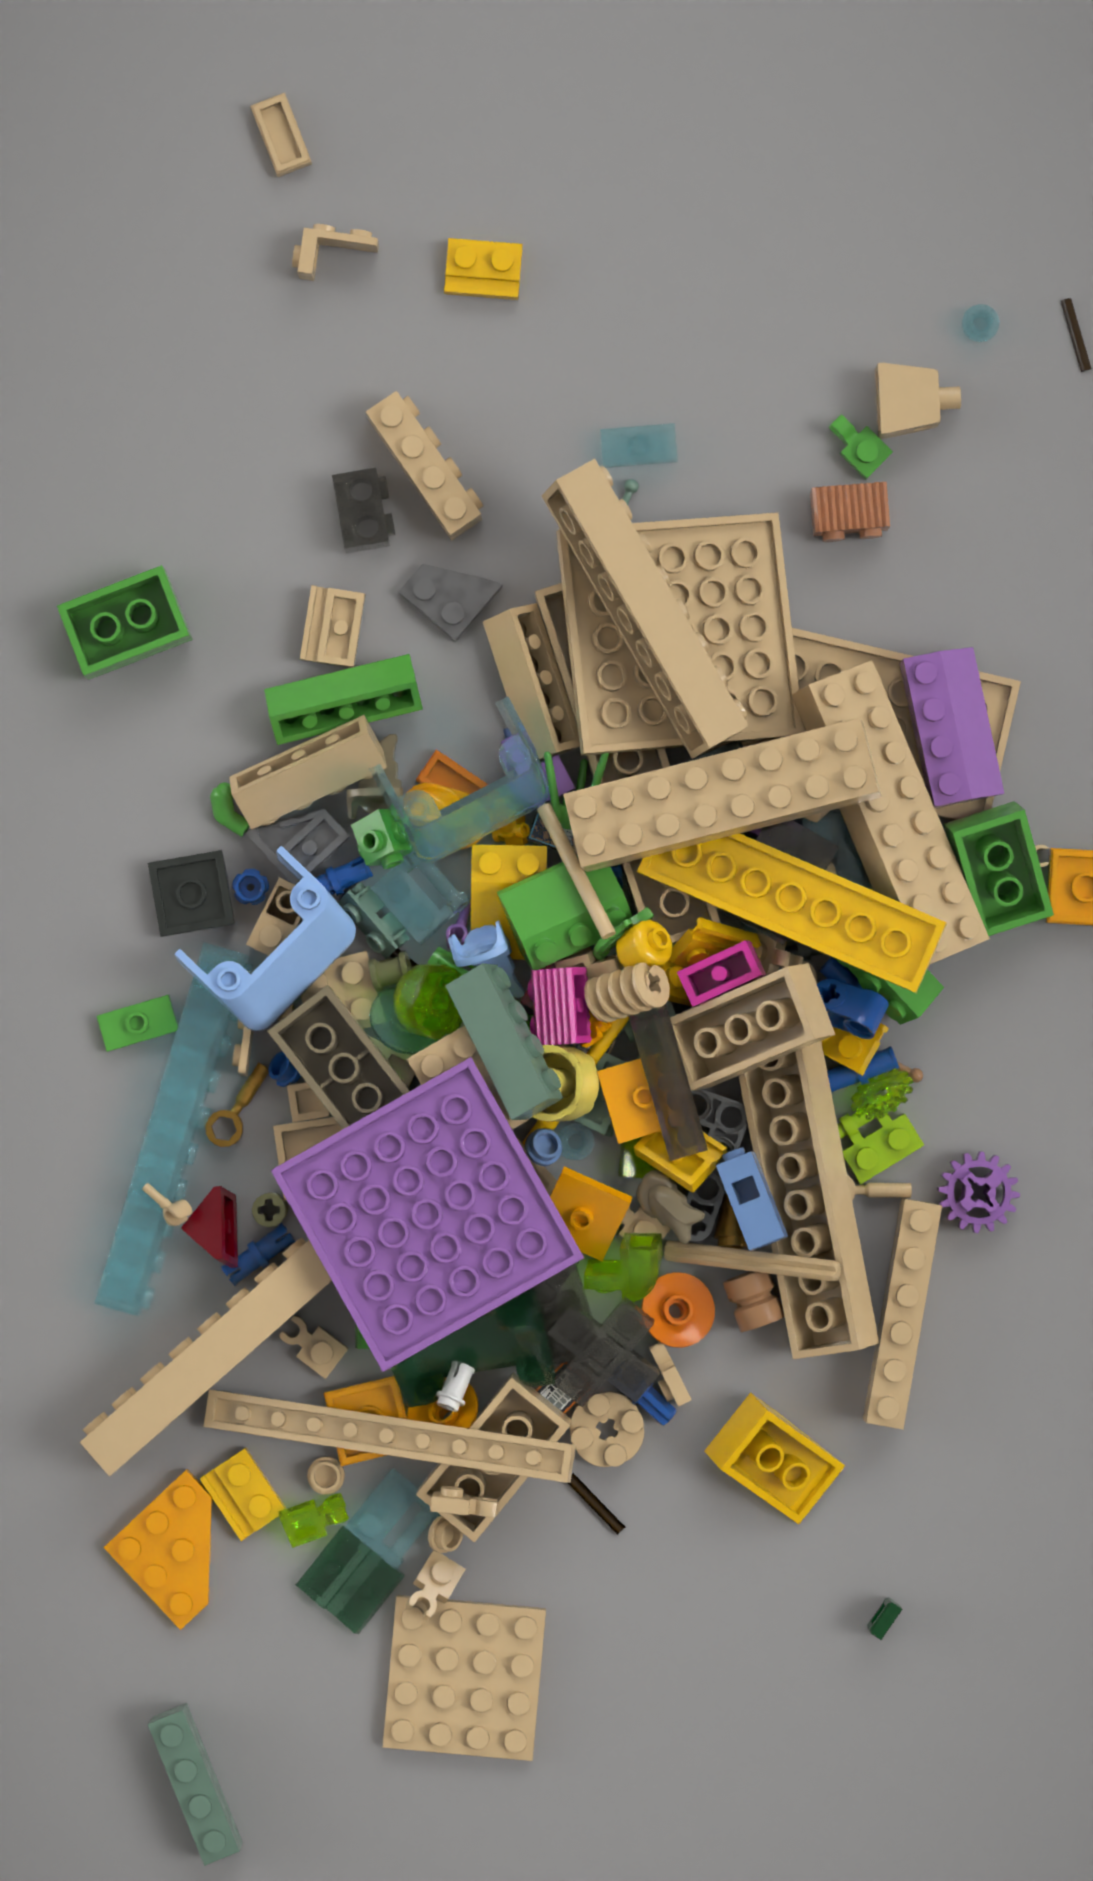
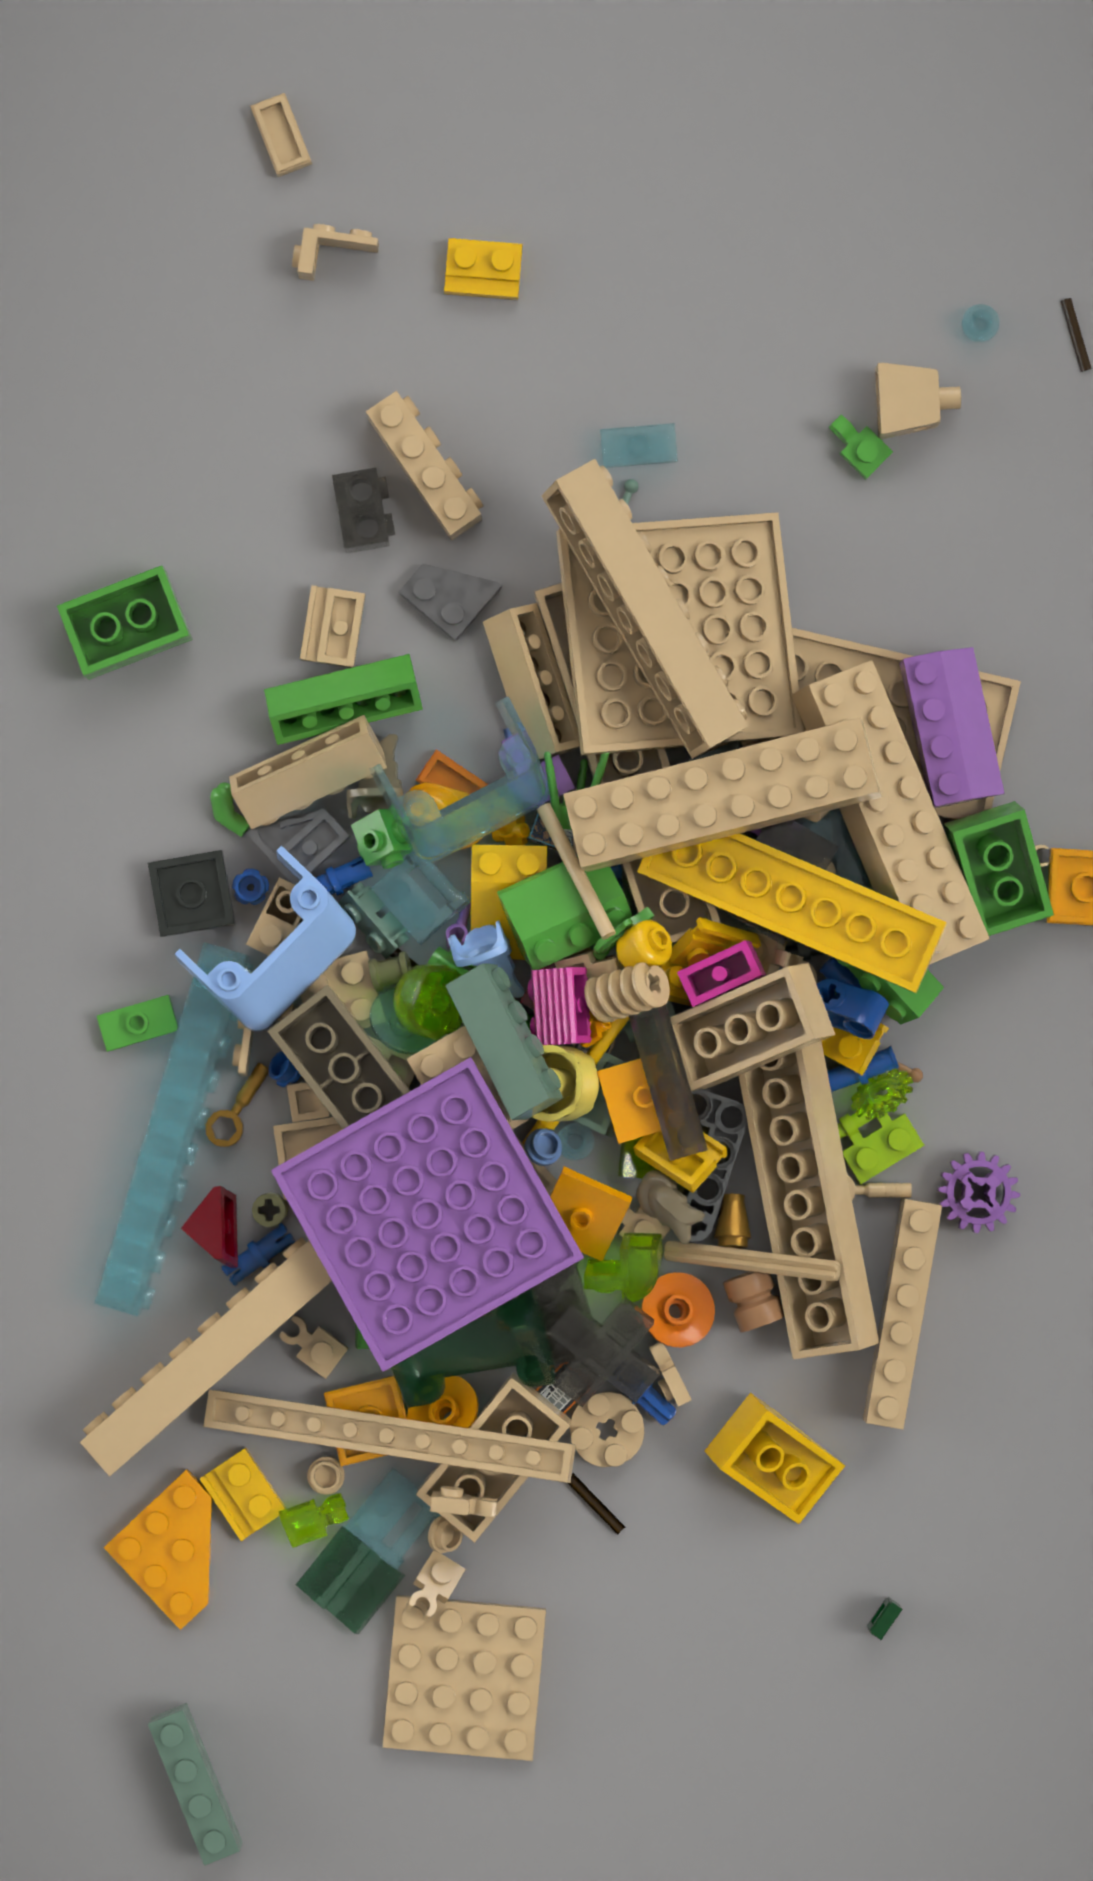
tan hand [142,1183,192,1226] -> none
white pin [436,1361,475,1412] -> none
medium blue brick [716,1147,788,1251] -> none
nougat brick [810,482,890,542] -> none

